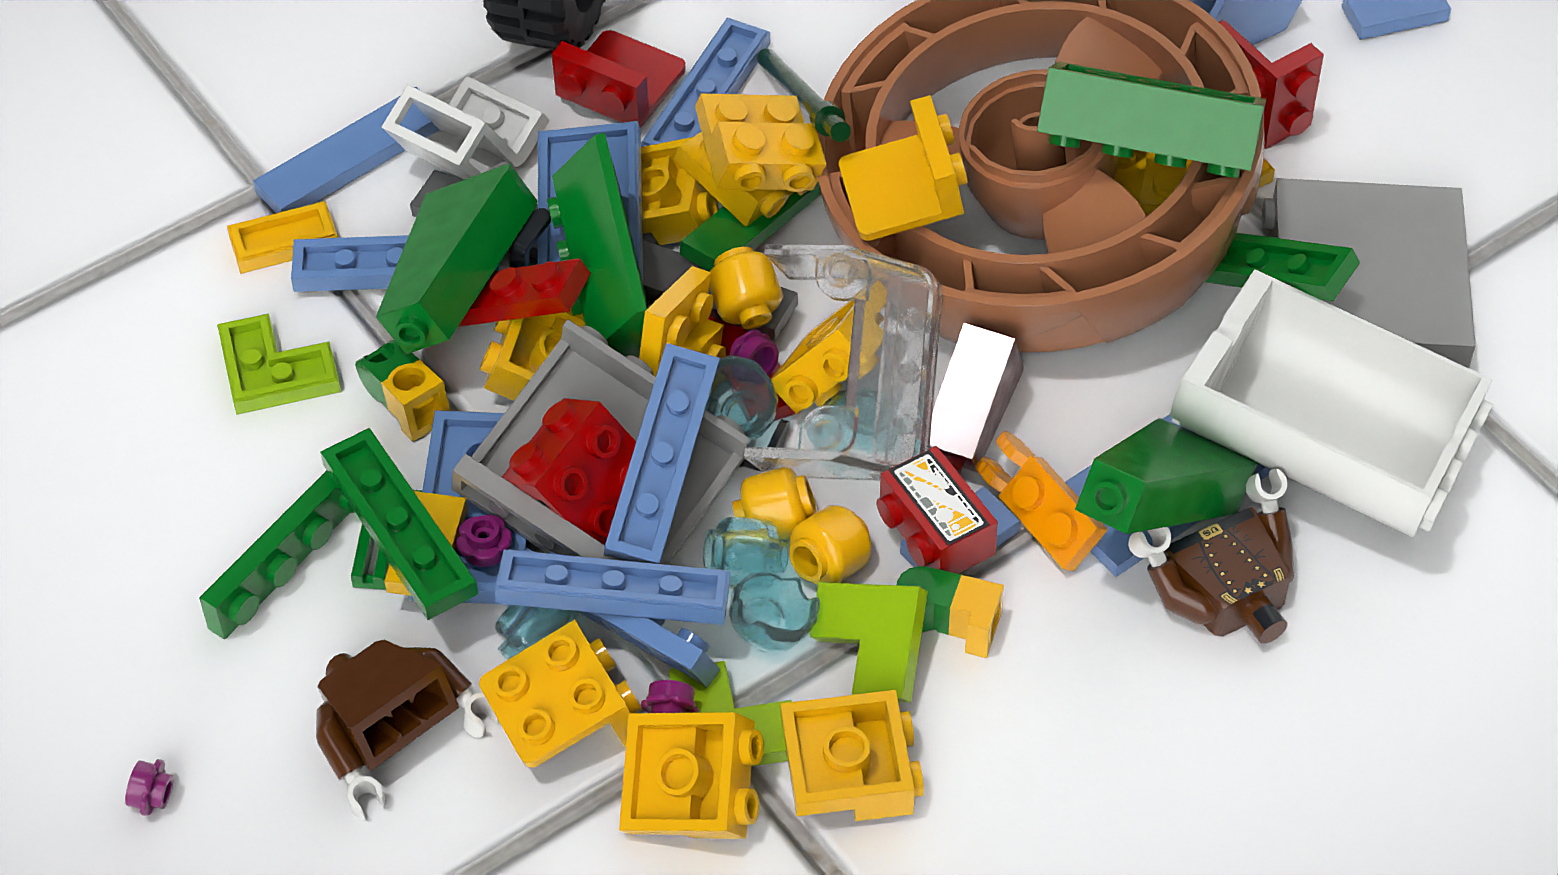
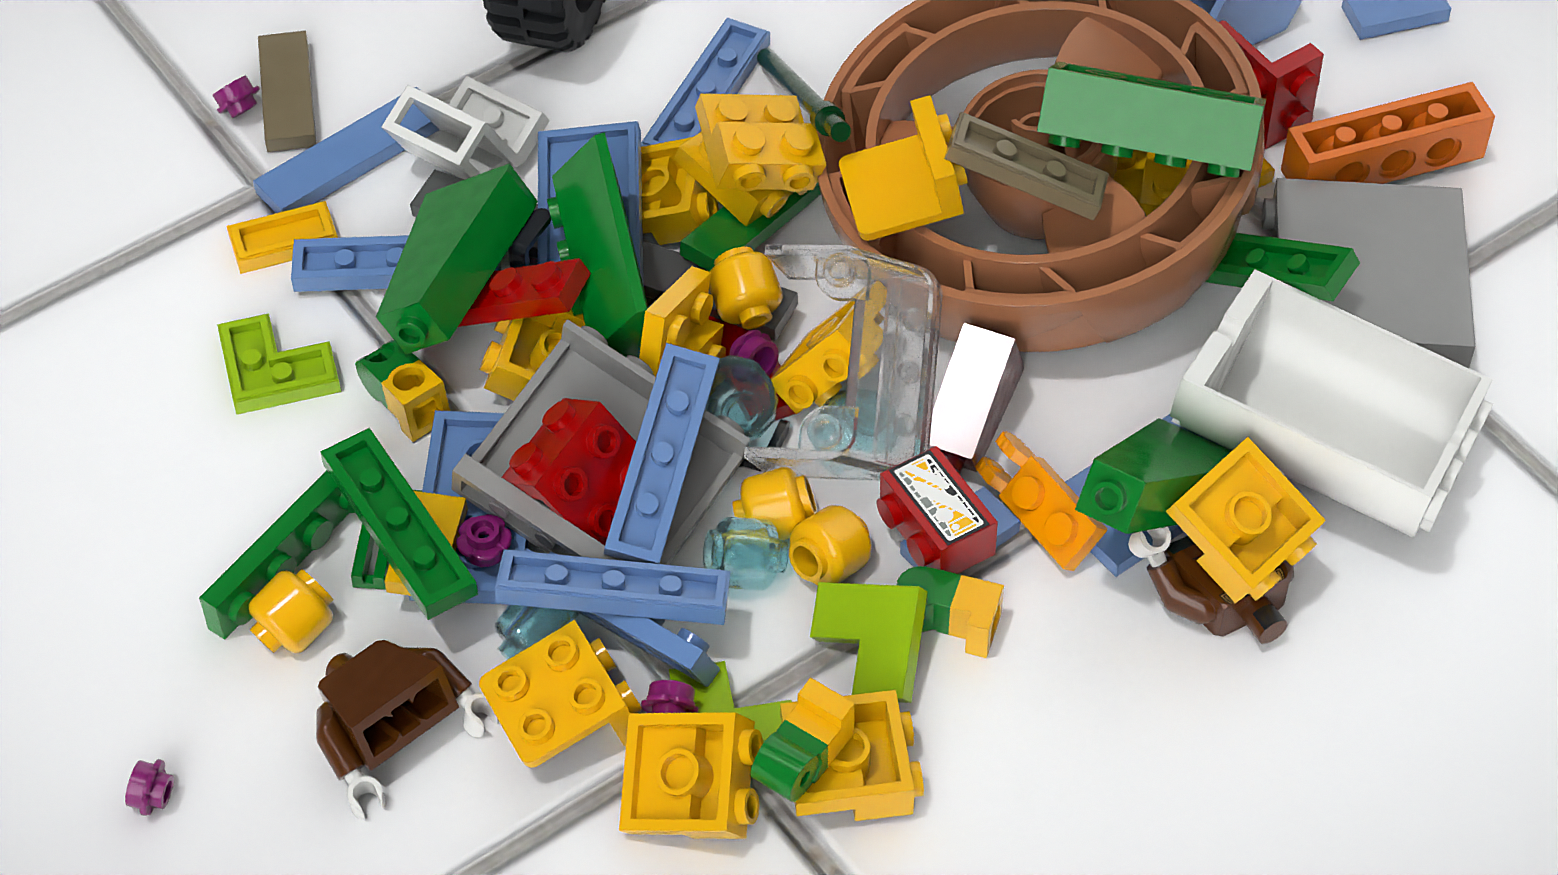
red bracket [552,30,686,128] -> none
clear light blue hair [729,572,820,652] -> none
none -> magenta plate [212,75,260,118]
none -> yellow head [248,569,334,653]
none -> dark tan tile [258,30,317,152]
none -> leg [751,677,855,802]
none -> dark tan tile [944,112,1109,221]
none -> yellow plate [1166,437,1326,603]
none -> orange brick [1280,82,1495,184]

